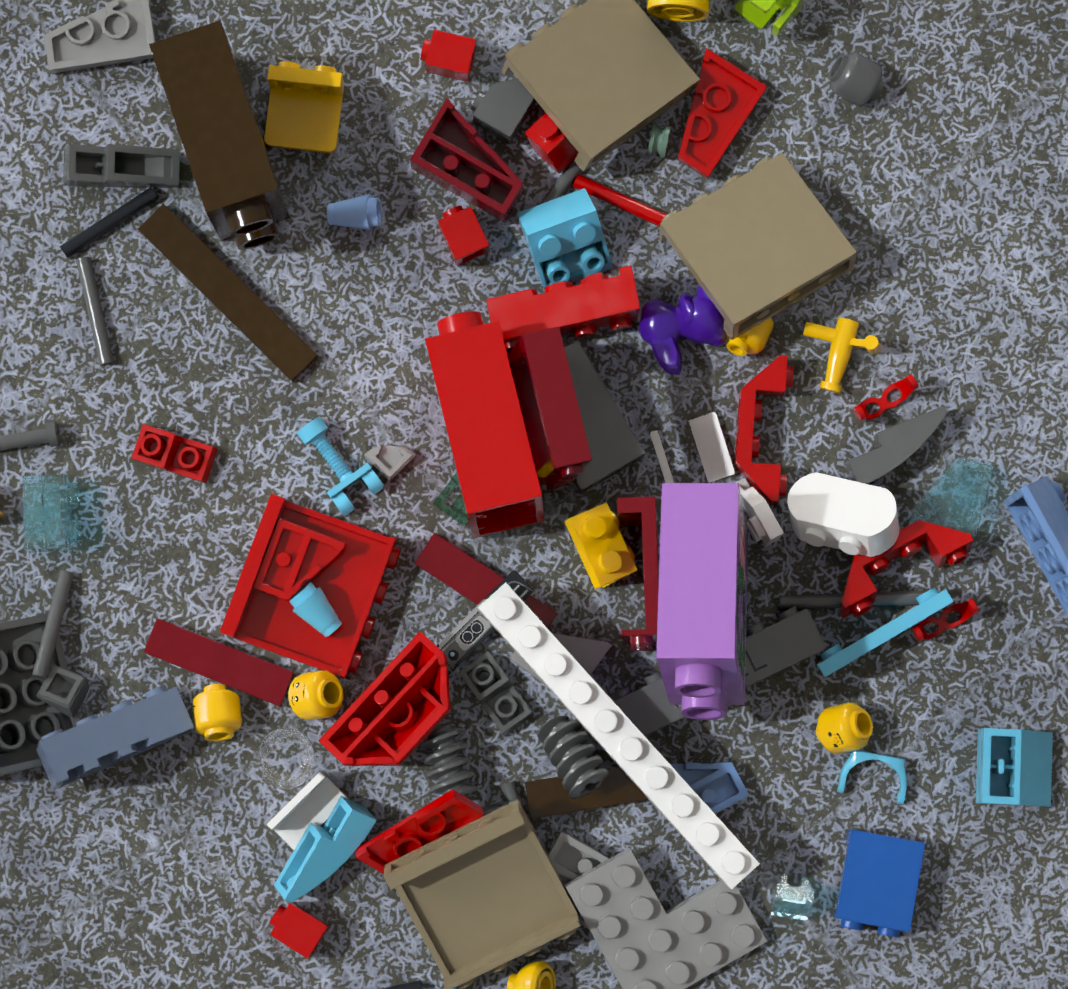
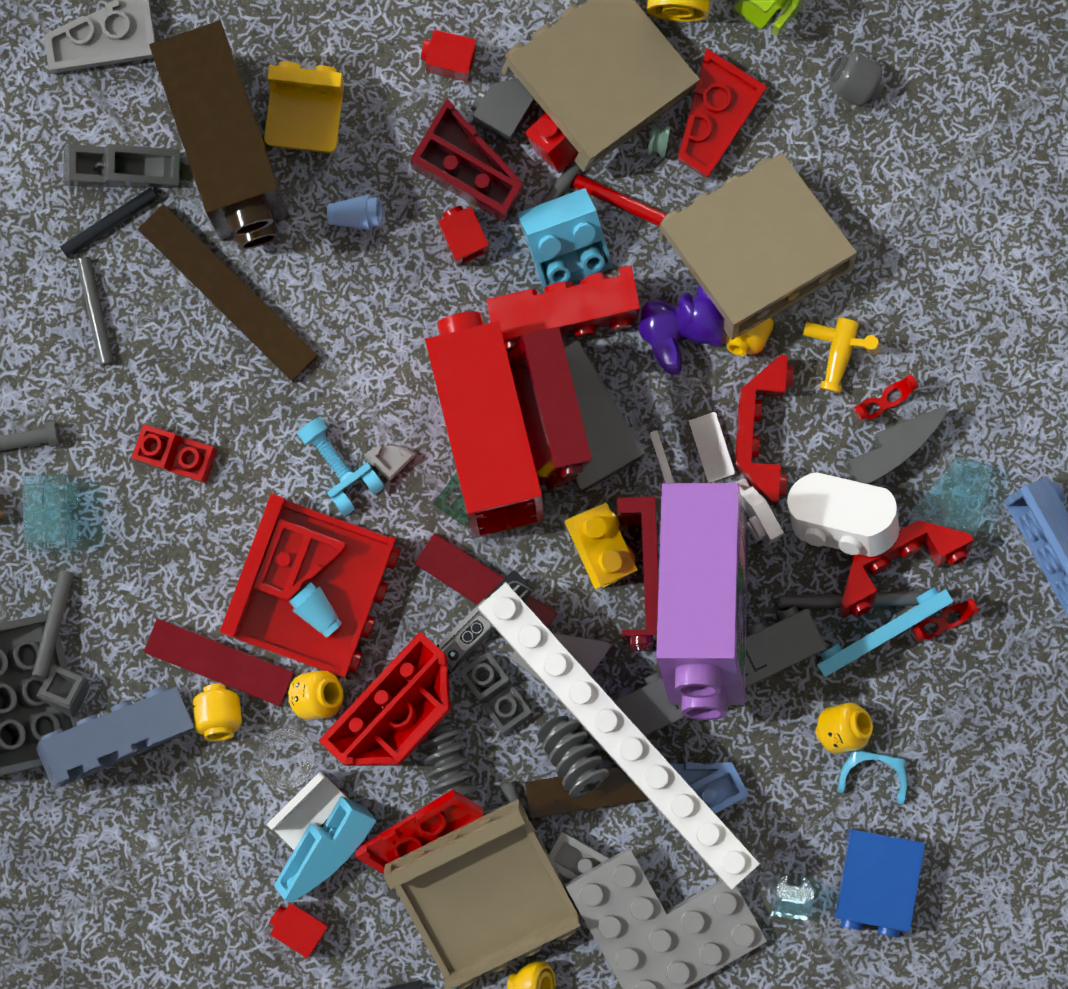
medium azure slope [976,728,1053,807] -> none

